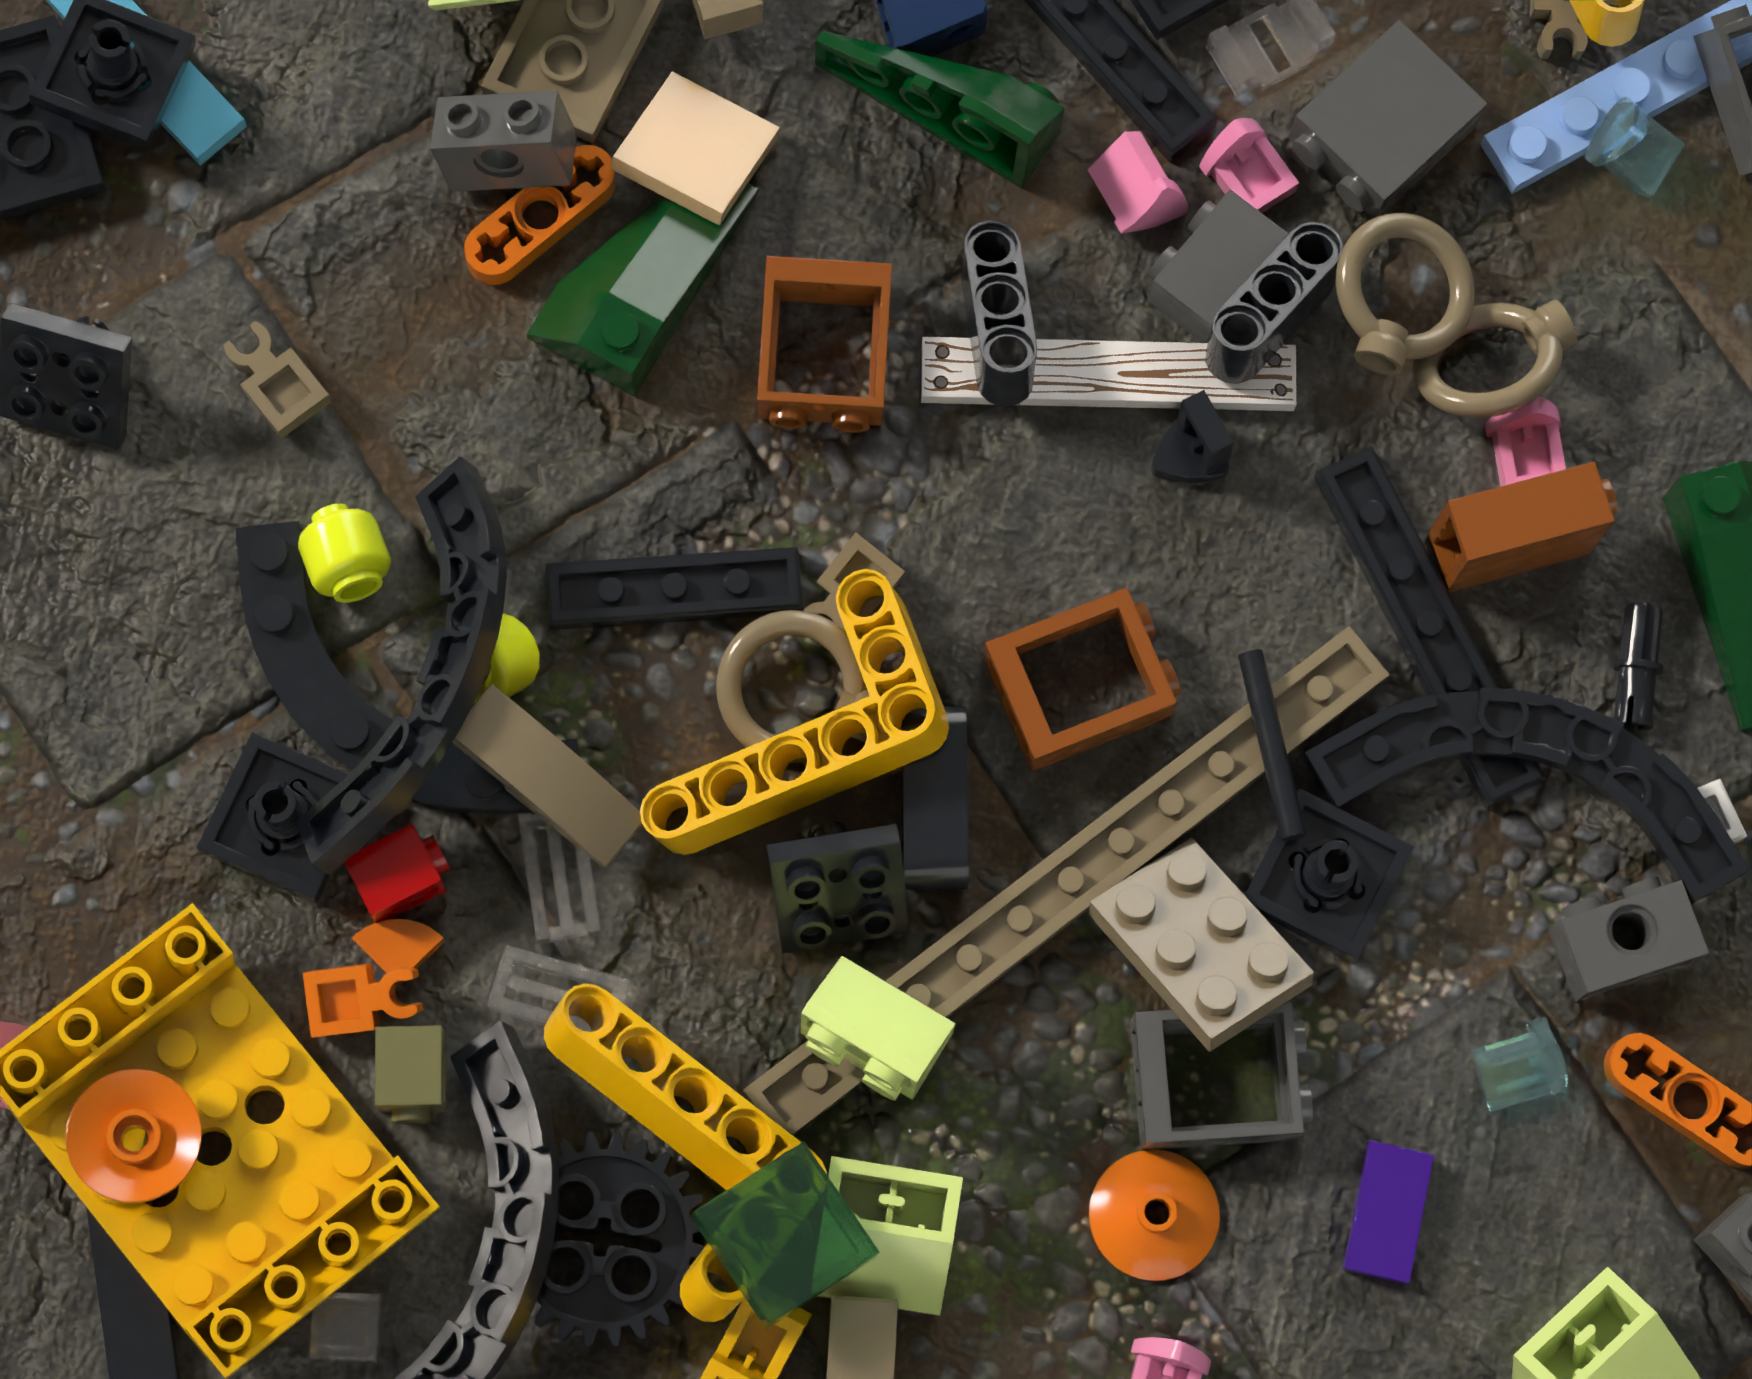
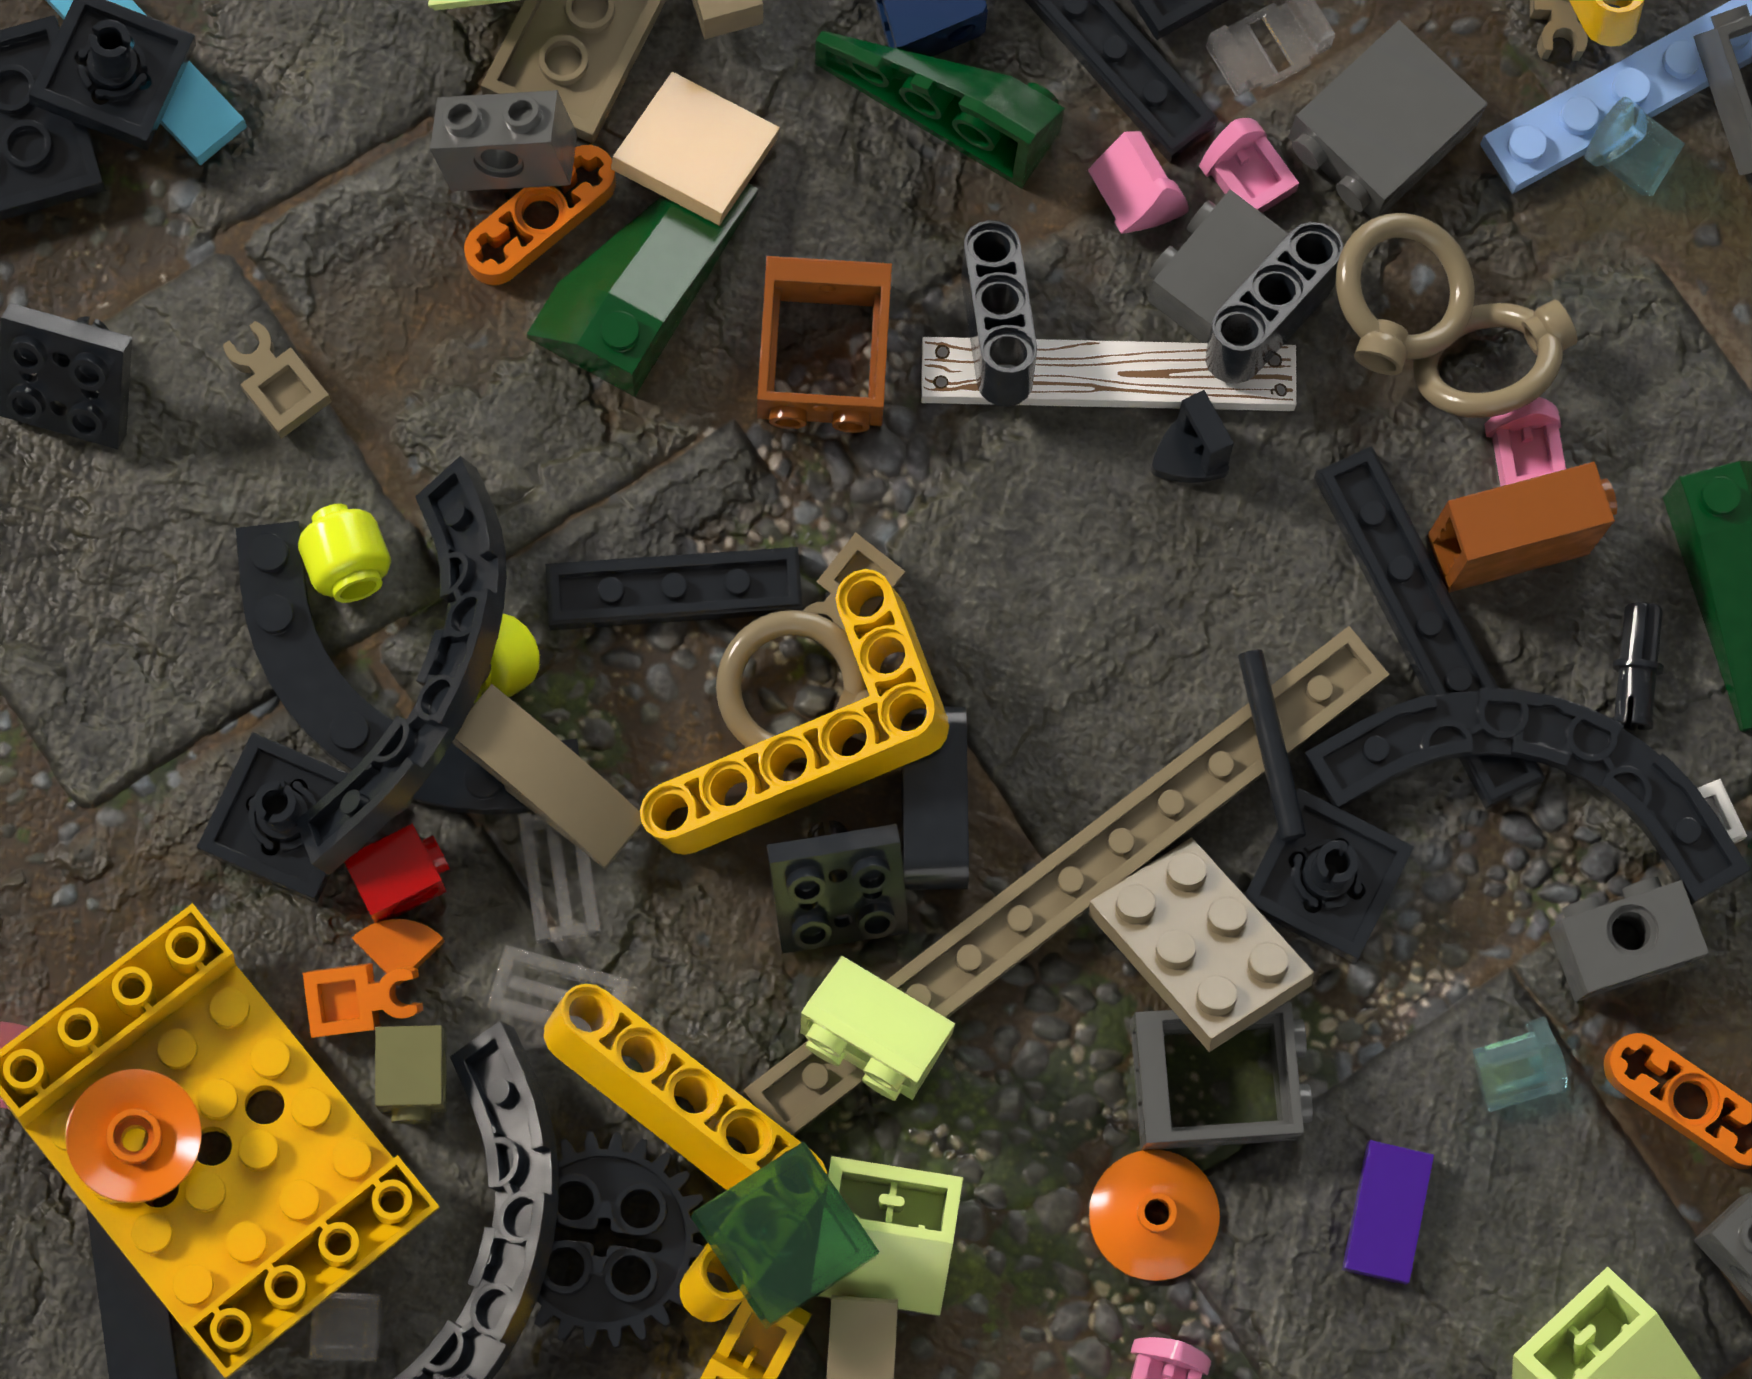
dark orange window [982,587,1181,772] -> none

